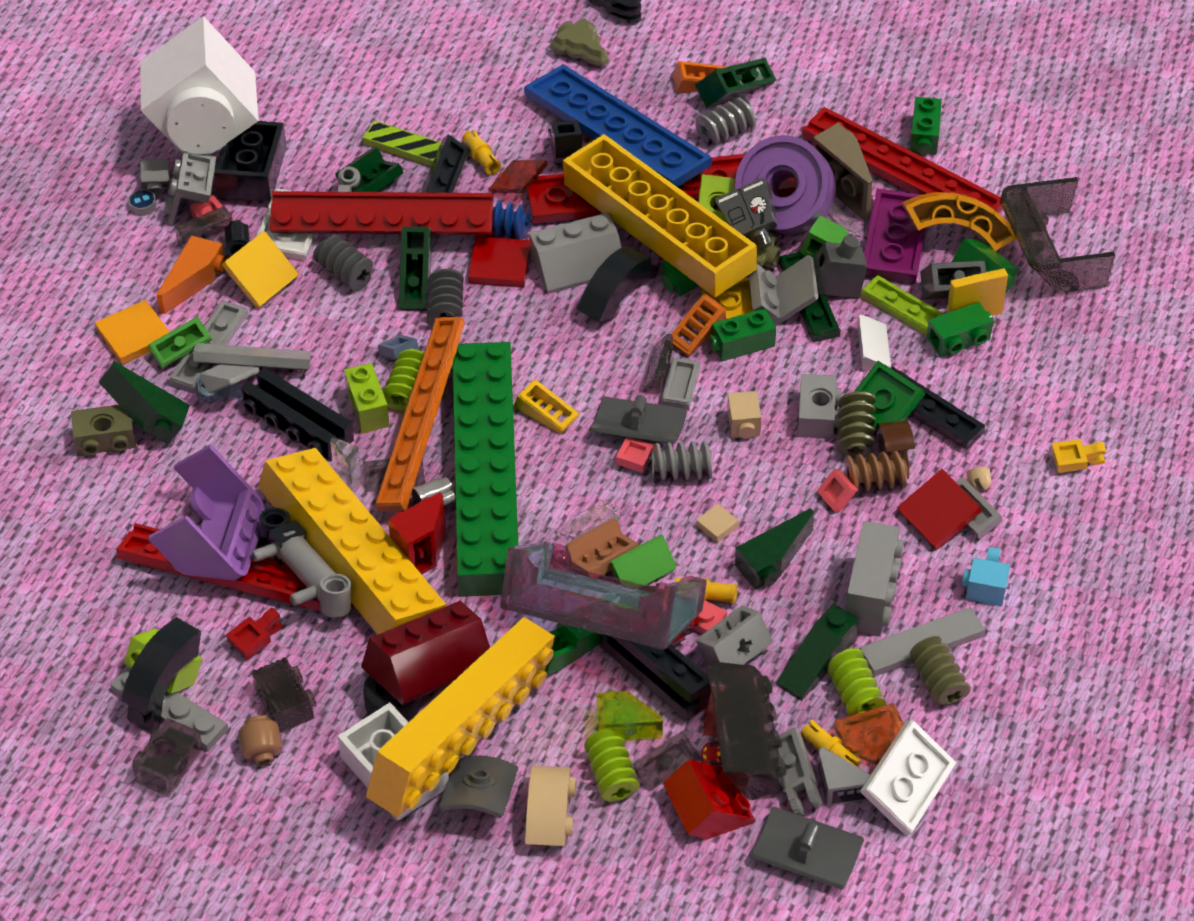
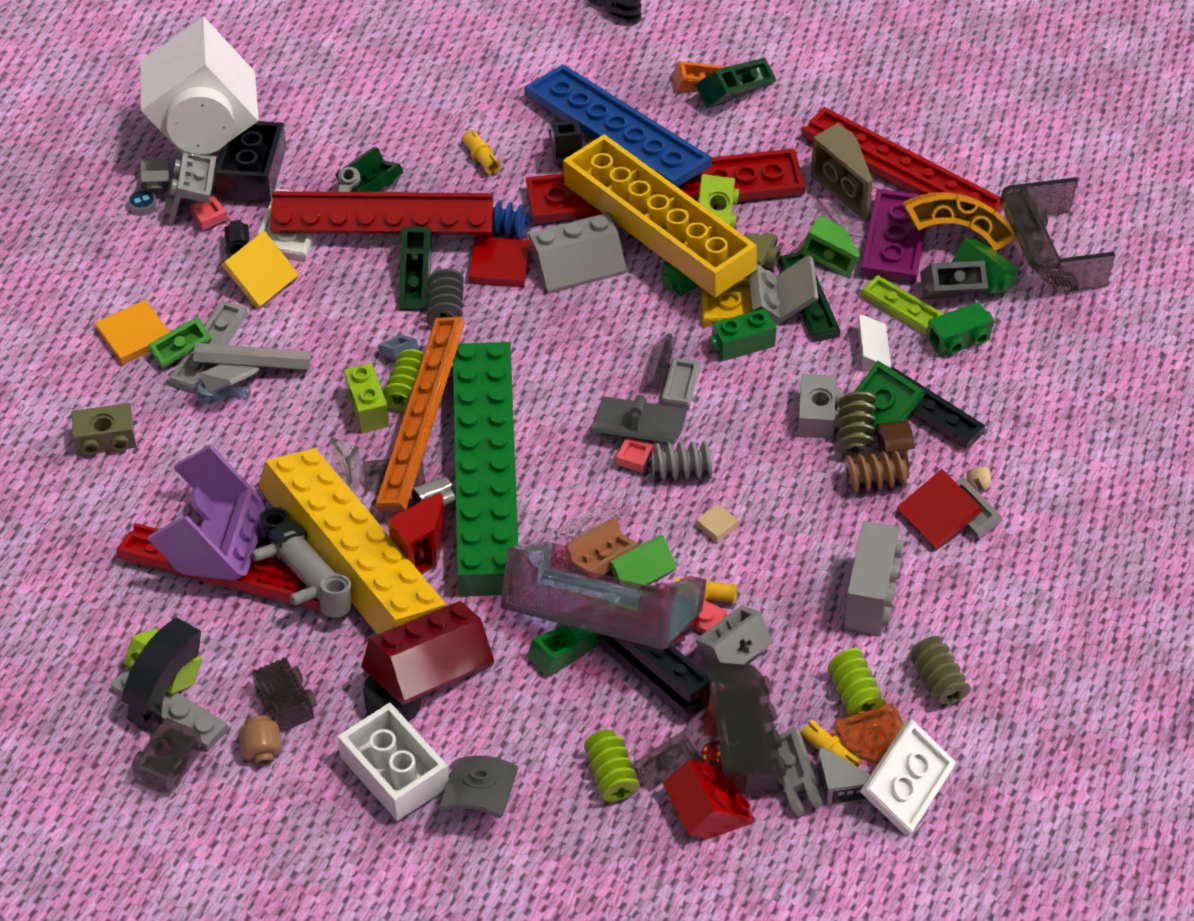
dark green slope [98,361,190,445] -> none
orange slope [156,236,227,314] -> none
clear smoke slope [174,206,233,249] -> none
red plate [226,607,283,660] -> none
black brick [241,367,354,462] -> none
dark grey piece [313,234,373,291] -> none
lime tile [362,121,441,167] -> none
yellow brick [366,617,555,818] -> none
black plate [421,134,470,193] -> none
clear red piece [488,160,548,193] -> none
yellow slope [513,379,580,434] -> none
tan brick [525,766,576,846] -> none
olive rock [550,19,609,67] -> none
black arch [577,246,659,322] -> none
clear neon green slope [596,691,663,741] -> none
orange slope [667,293,726,358] -> none
light grey piece [695,97,756,145] -> none
dark grey torso [715,177,778,250] -> none
tan brick [727,391,761,439] -> none
medium lavender piece [735,135,836,236] -> none
dark green slope [735,508,814,590] -> none
dark grey shield [751,807,864,889] -> none
dark green slope [776,603,859,701] -> none
dark grey torso [813,235,867,299] -> none
coral plate [817,469,858,512] -> none
light grey tile [860,607,985,677] -> none
green brick [910,96,942,155] -> none
yellow tile [946,268,1008,316] -> none
medium azure brick [962,547,1010,606] -> none
yellow plate [1051,439,1106,473] -> none

